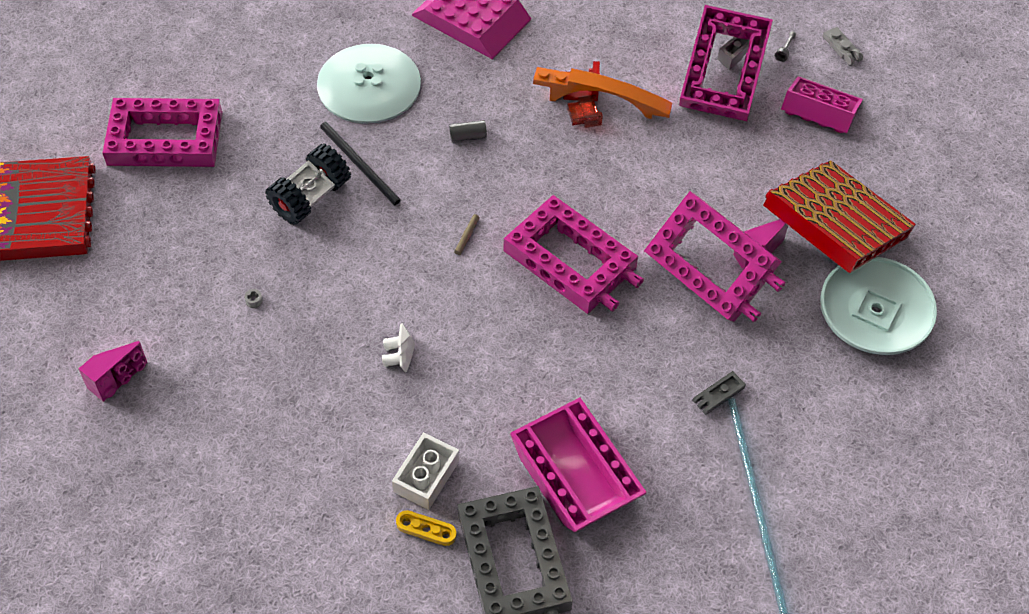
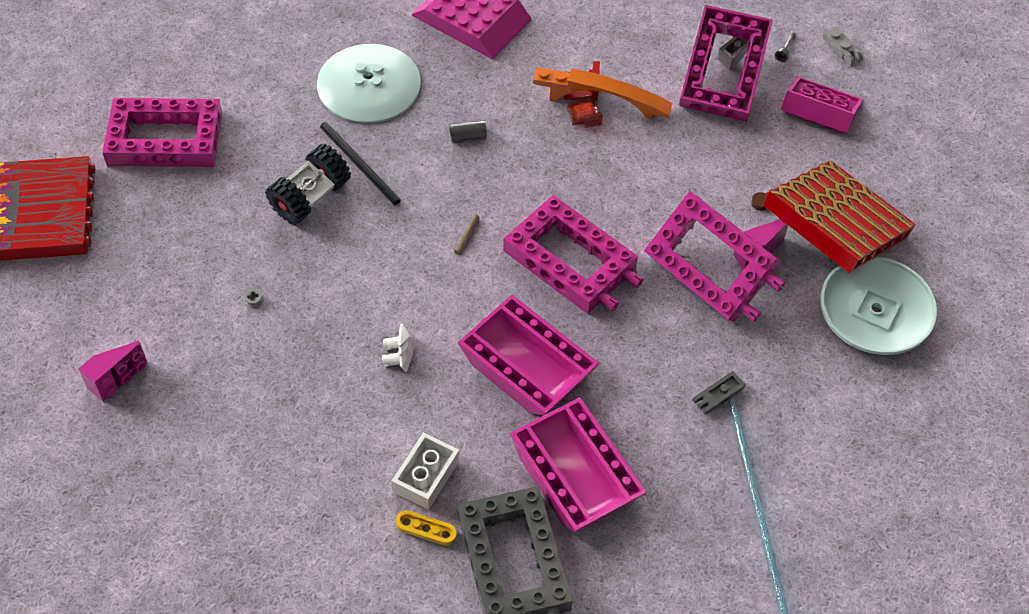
none -> dark pink slope [458,295,599,415]
none -> reddish brown tile [751,192,767,211]

